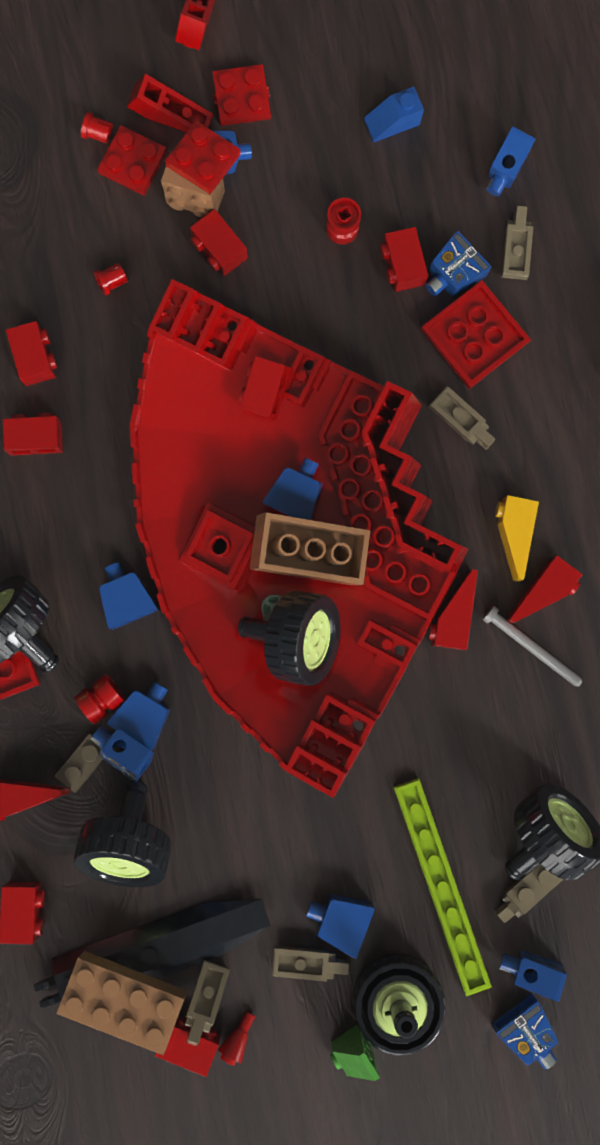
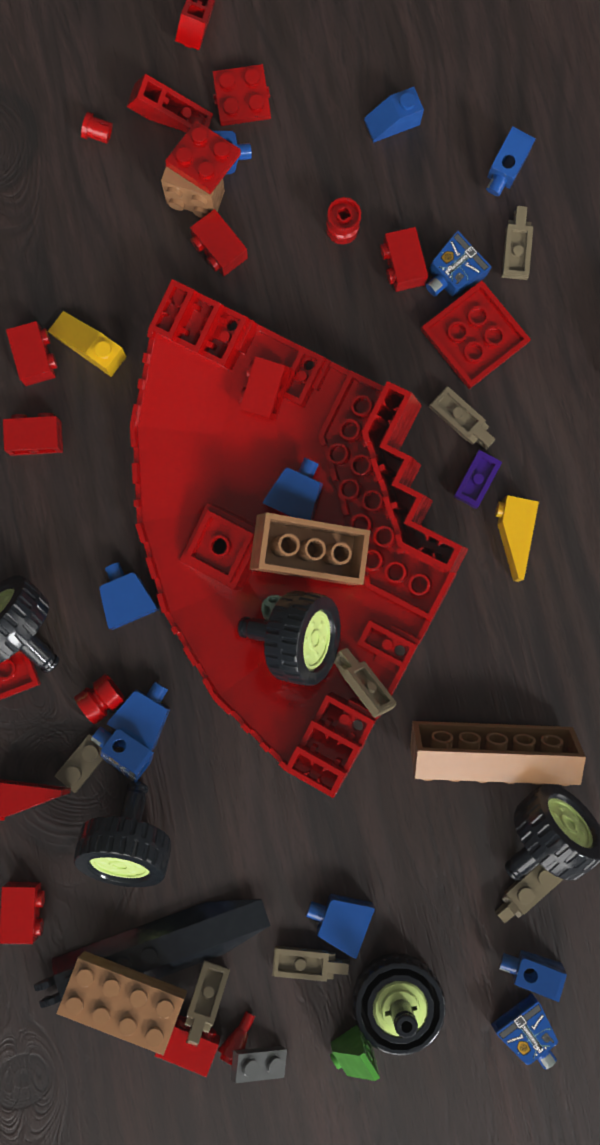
red bush [93,263,128,296] -> none
red plate [97,126,167,196] -> none
lime tile [393,778,492,996] -> none
red slope [428,569,478,650] -> none
light grey bar [482,605,582,687] -> none
red slope [506,555,583,623] -> none
none -> yellow slope [48,311,127,377]
none -> dark grey plate [230,1046,287,1083]
none -> dark tan hinge [334,648,397,718]
none -> medium nougat brick [410,721,586,786]
none -> dark purple plate [453,450,502,509]

